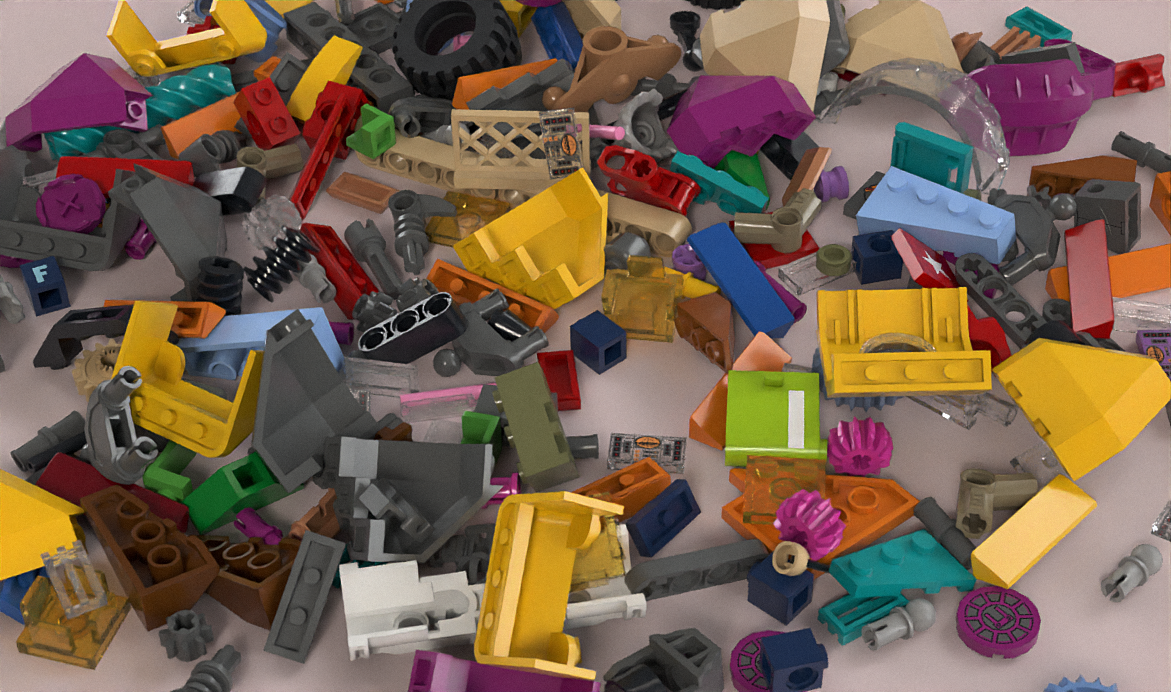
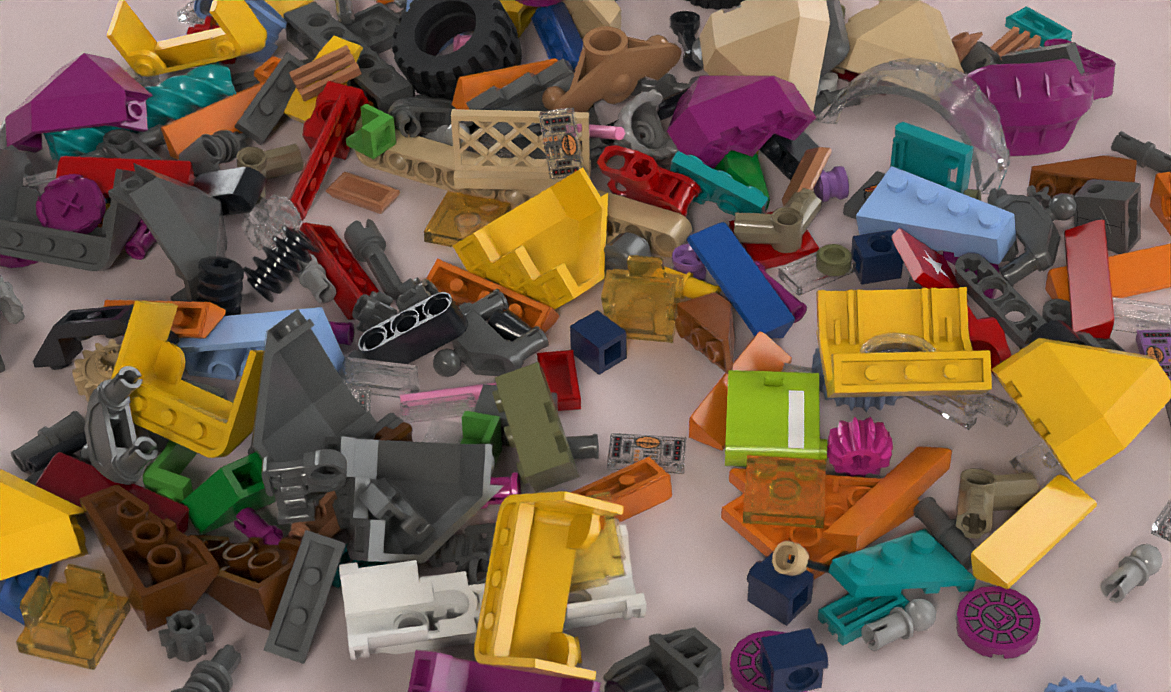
dark blue brick [19,256,71,317] -> none
clear tile [40,540,108,620] -> none
red brick [233,77,301,151] -> none
dark grey piece [388,190,458,275] -> none
dark grey beam [624,539,770,601] -> none
dark blue plate [625,479,701,558] -> none
dark pink gear [773,489,846,561] -> none
red hips [1112,54,1165,97] -> none
none -> dark grey piece [261,449,347,524]
none -> nougat tile [289,45,362,101]
none -> orange slope [823,446,952,554]

